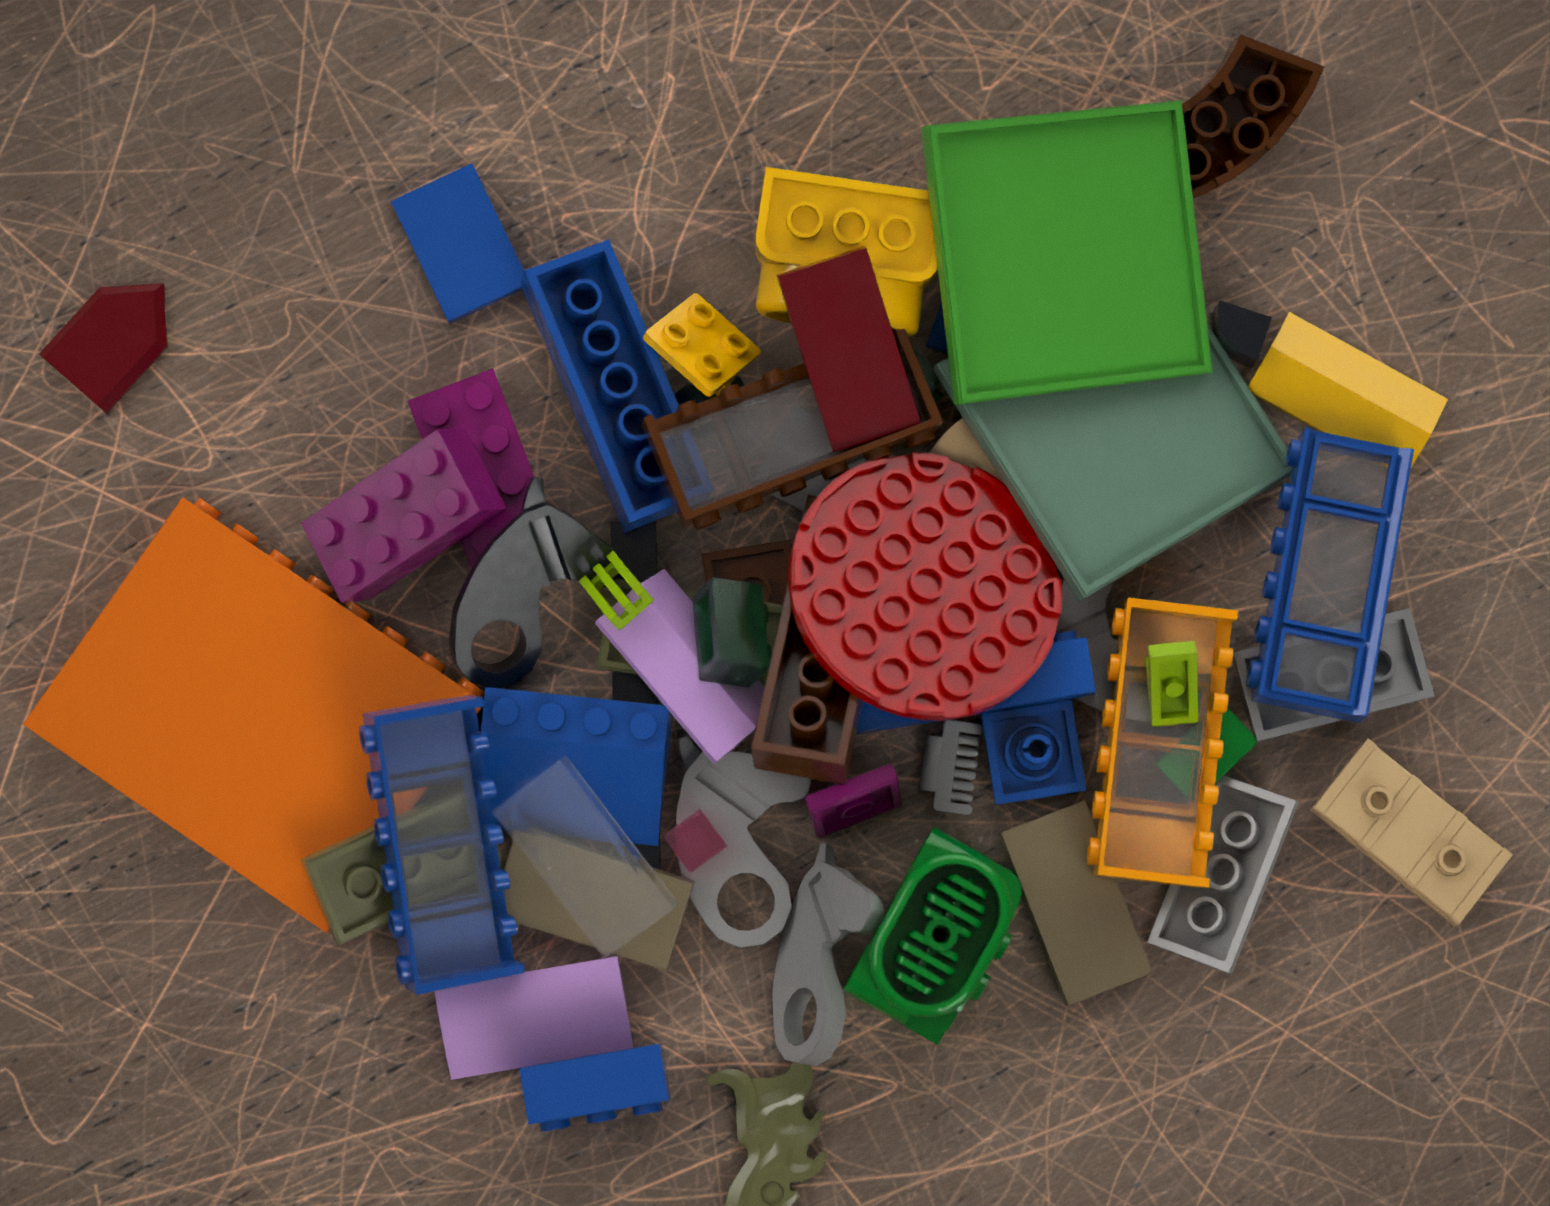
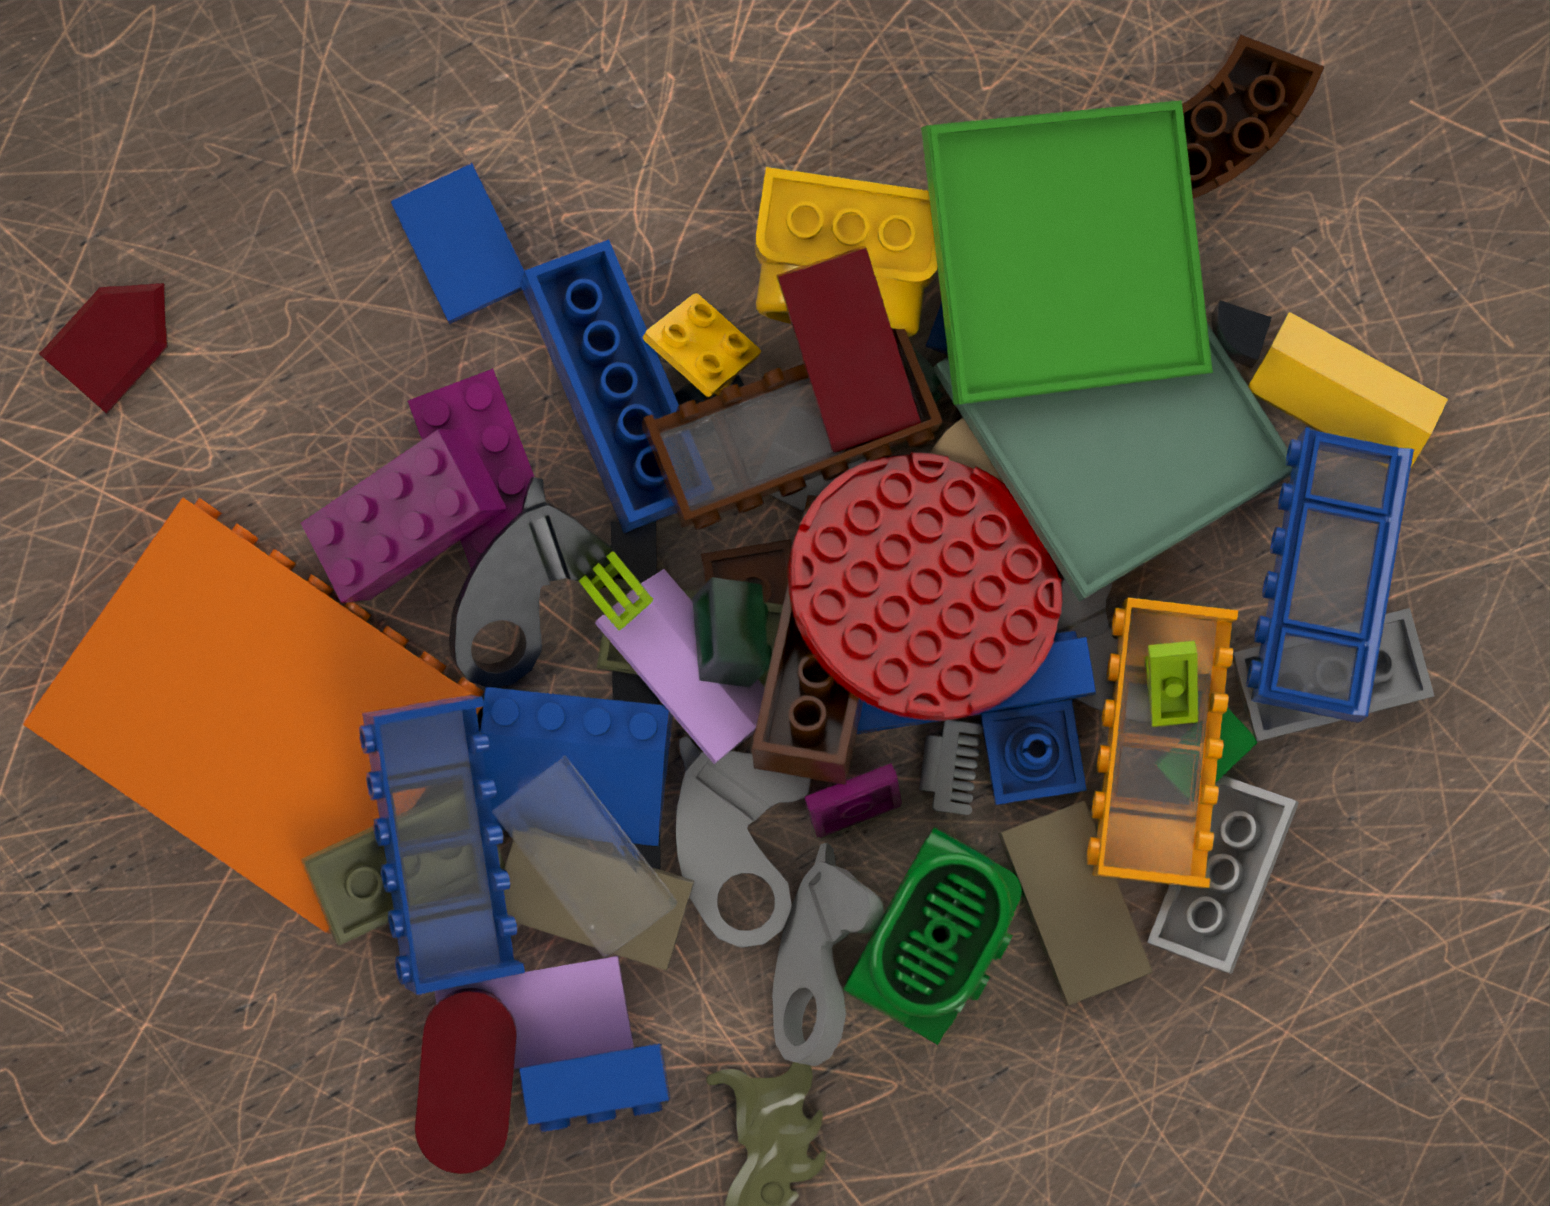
clear pink tile [663,809,727,874] -> none
tan container [1310,738,1513,927] -> none
none -> dark red tile [415,988,517,1174]

